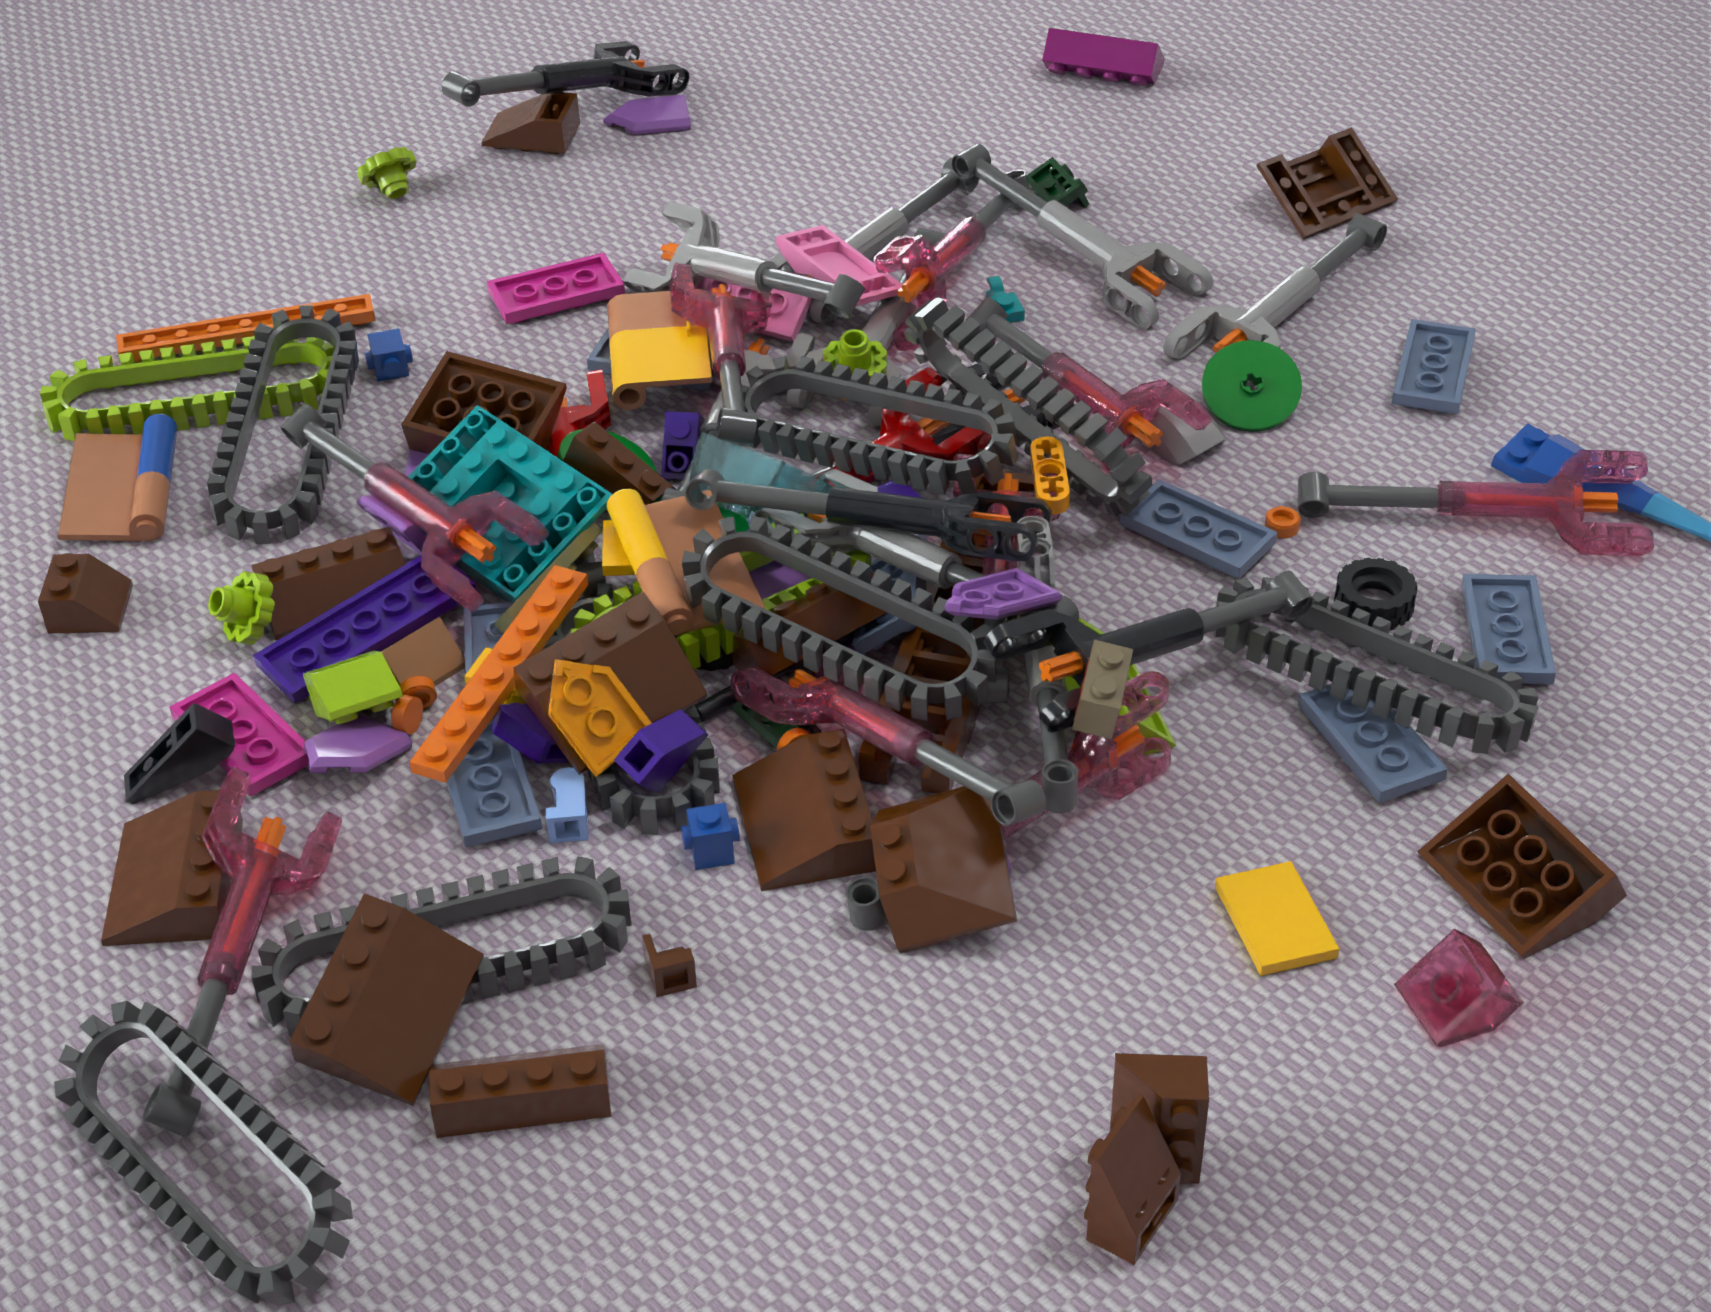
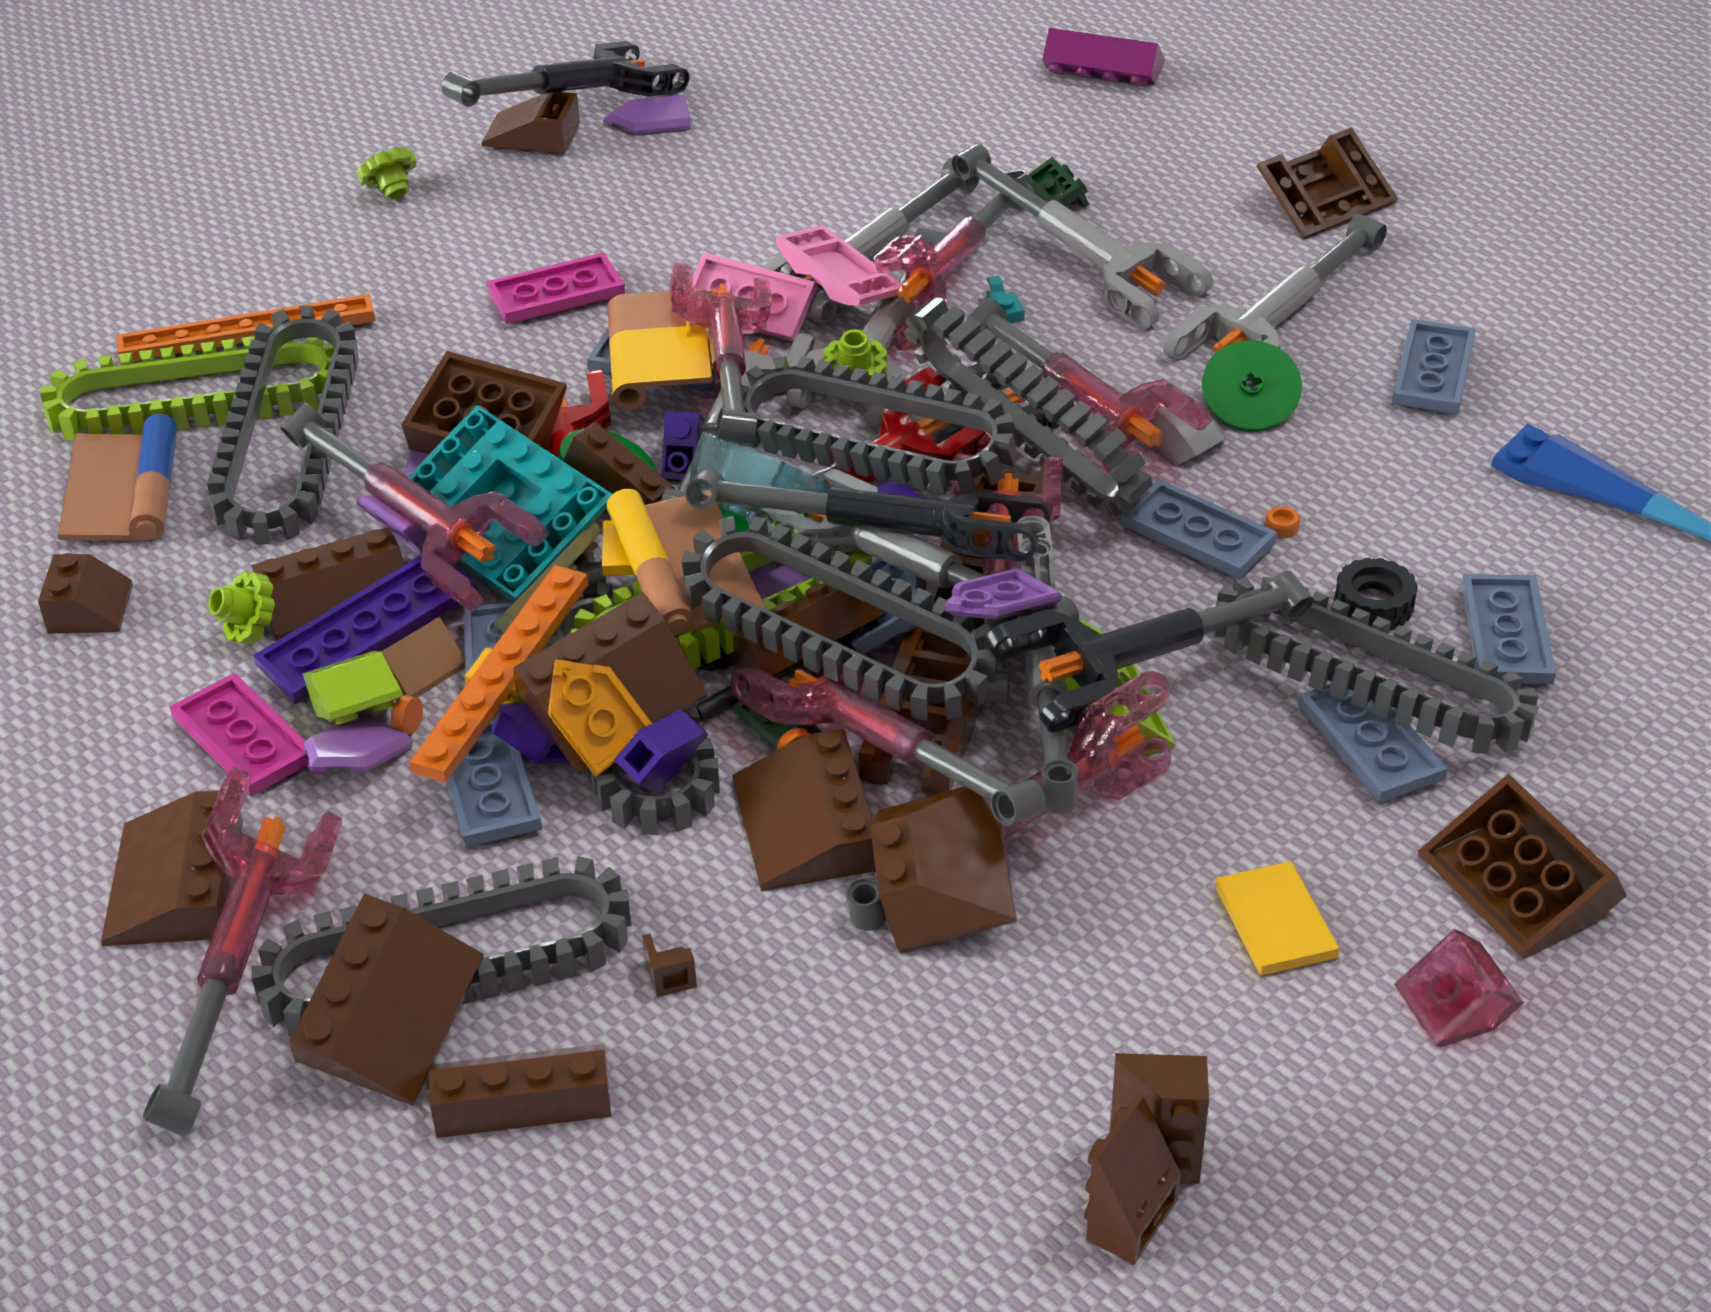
dark grey piece [54,1001,353,1306] -> none
black slope [124,703,235,804] -> none
blue brick [364,328,413,382] -> none
orange tile [399,676,437,709] -> none
light blue leg [546,768,589,844] -> none
light grey piece [623,202,865,319] -> none
blue brick [681,803,740,870] -> none
light orange beam [1030,436,1070,515] -> none
dark tan brick [1072,640,1133,739] -> none
clear pink piece [1298,450,1654,556] -> none

